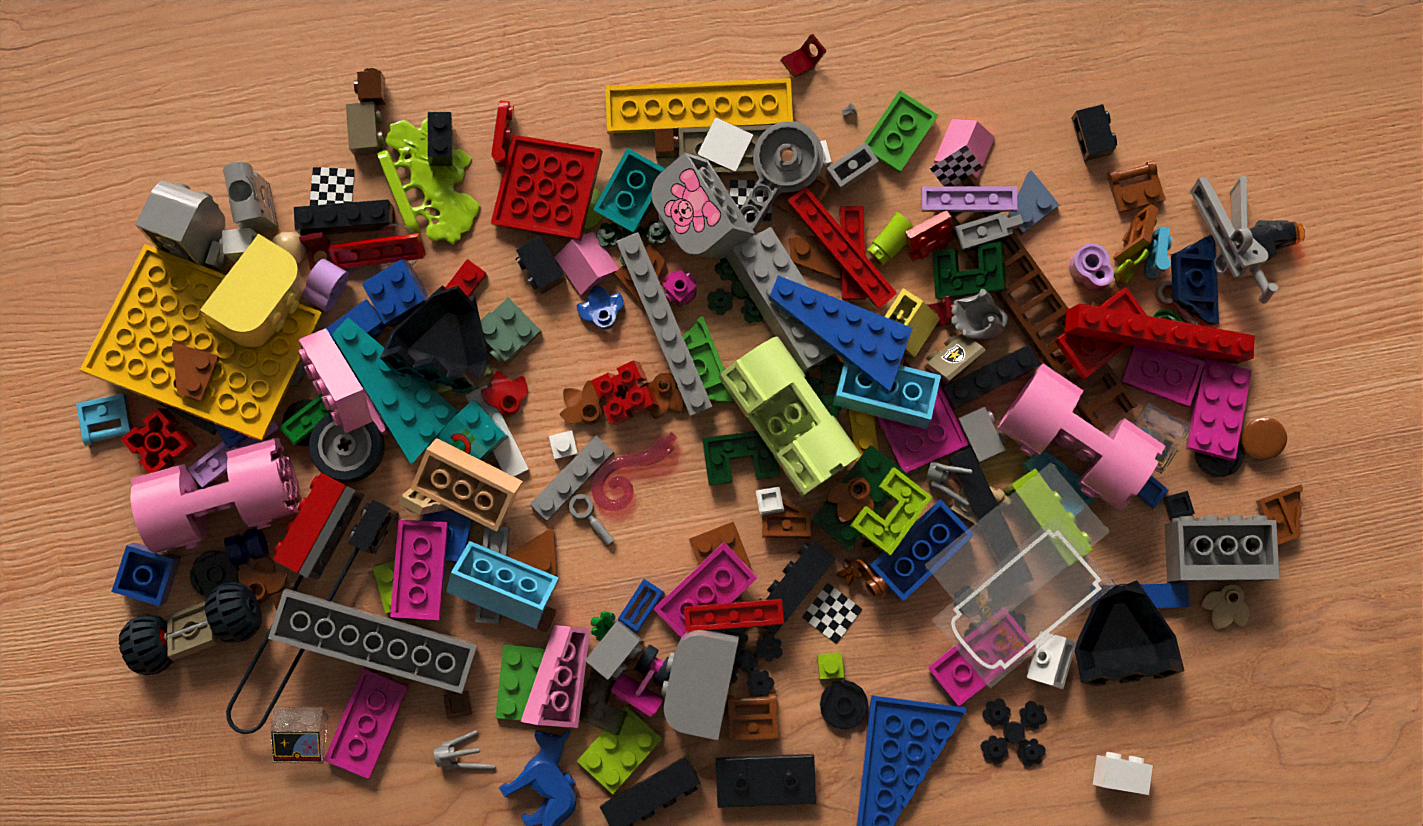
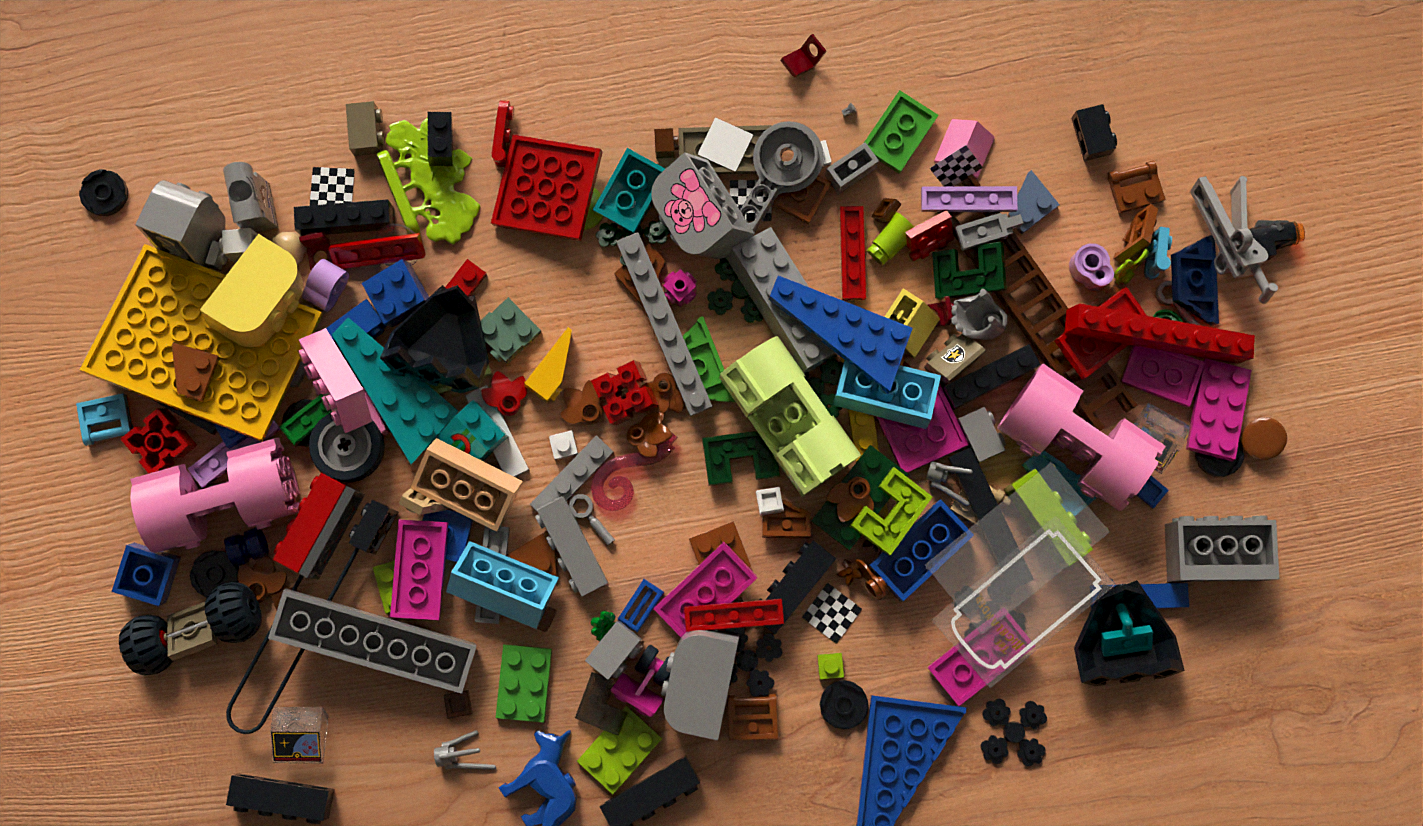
dark pink plate [324,668,409,779] -> none
reddish brown brick [354,68,386,105] -> none
black brick [515,235,566,294] -> none
bright pink wedge [521,625,590,728] -> none
bright pink slope [554,232,619,296] -> none
blue plate [577,286,624,329] -> none
yellow plate [605,78,793,134] -> none
black container [716,753,816,808] -> none
red plate [787,186,897,310] -> none
dark orange wing [789,236,841,280] -> none
white brick [1027,631,1077,689] -> none
white brick [1093,752,1153,795] -> none
black tile [1163,491,1195,520] -> none
tan plate [1201,584,1250,629] -> none
dark orange wing [1256,484,1303,545] -> none
none -> black tile [79,169,128,216]
none -> black brick [226,773,334,824]
none -> yellow slope [524,327,572,403]
none -> light grey brick [535,496,608,596]
none -> dark orange plate [627,412,673,457]
none -> reddish brown tile [871,198,901,223]
none -> teal plate [1101,603,1153,657]

